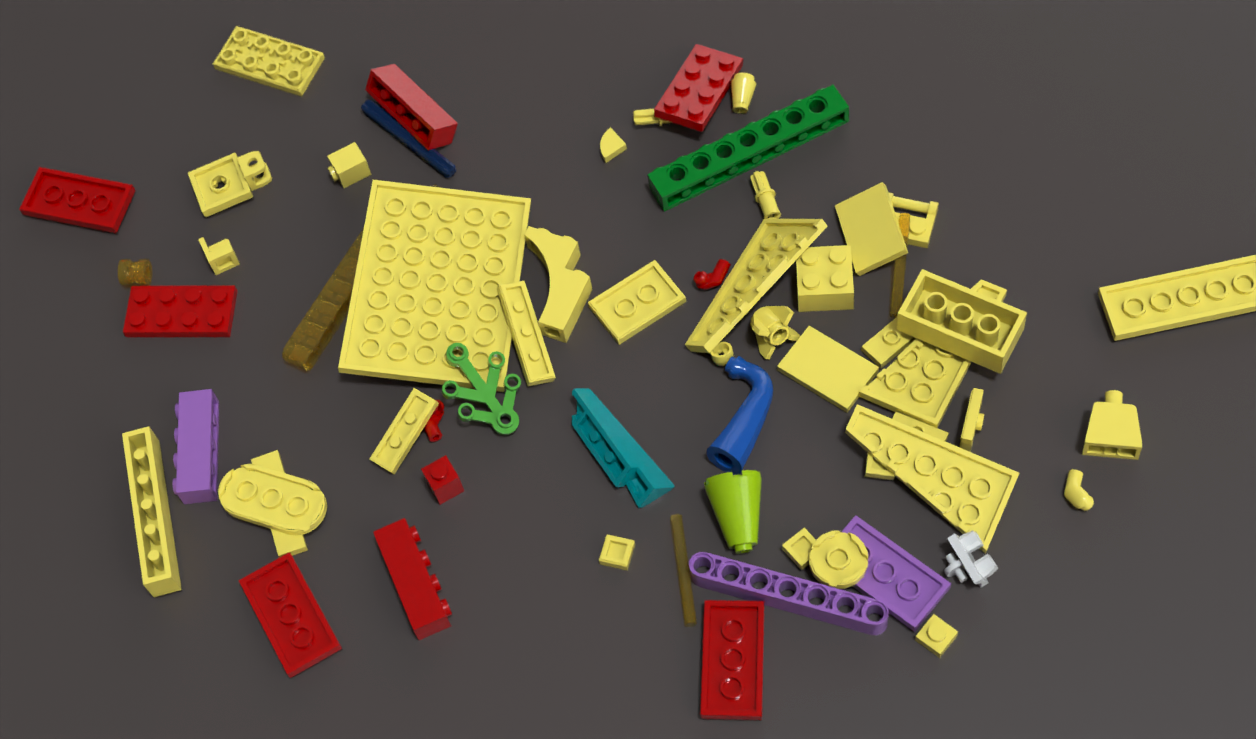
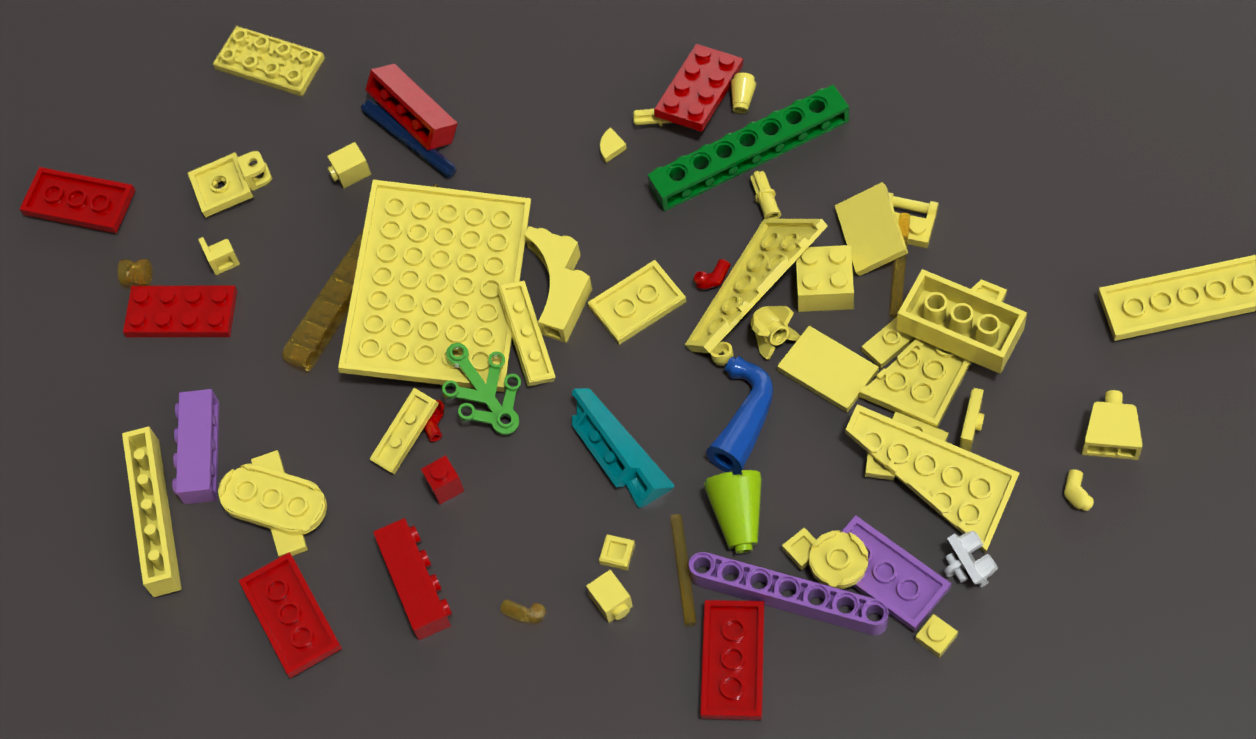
none -> clear yellow arm [501,599,546,624]
none -> light yellow brick [586,570,633,623]

